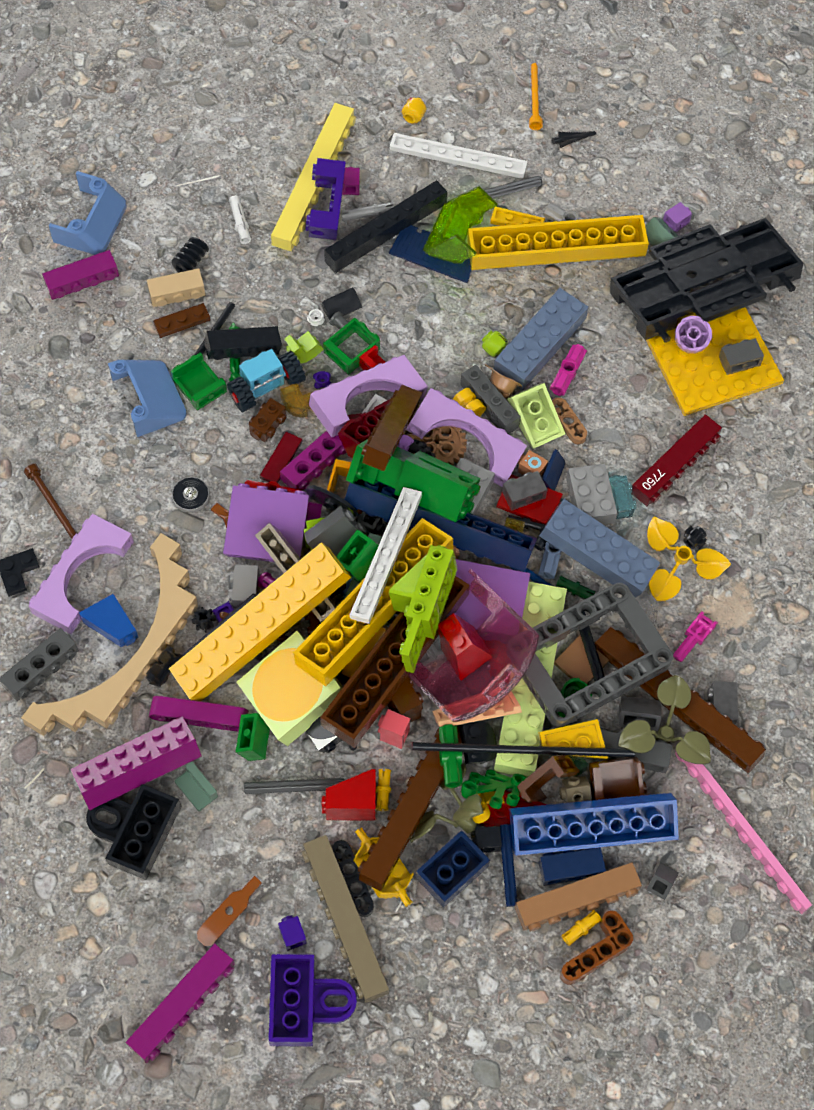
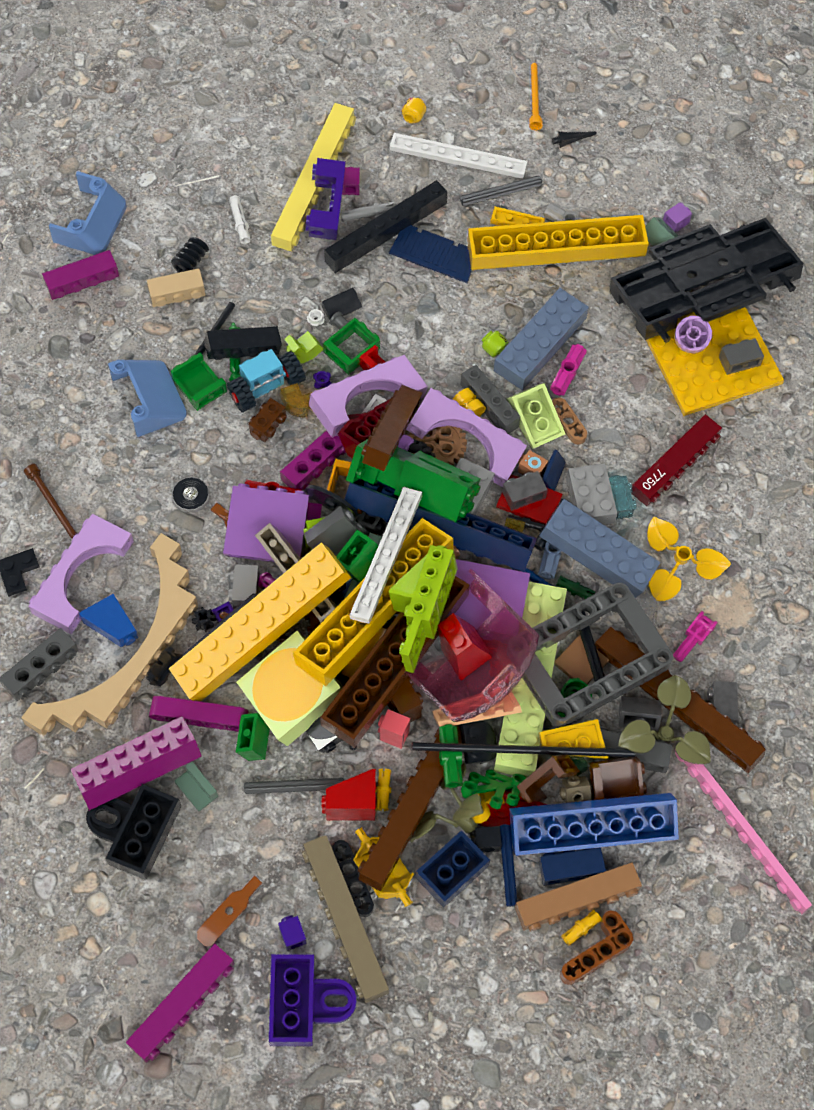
reddish brown plate [153,303,211,338] -> none
dark red tile [259,432,303,483] -> none
clear neon green windscreen [423,186,498,264] -> none
medium nougat piece [485,364,522,398] -> none
dark grey brick [647,863,679,900] -> none
black gear [683,526,707,549] -> none

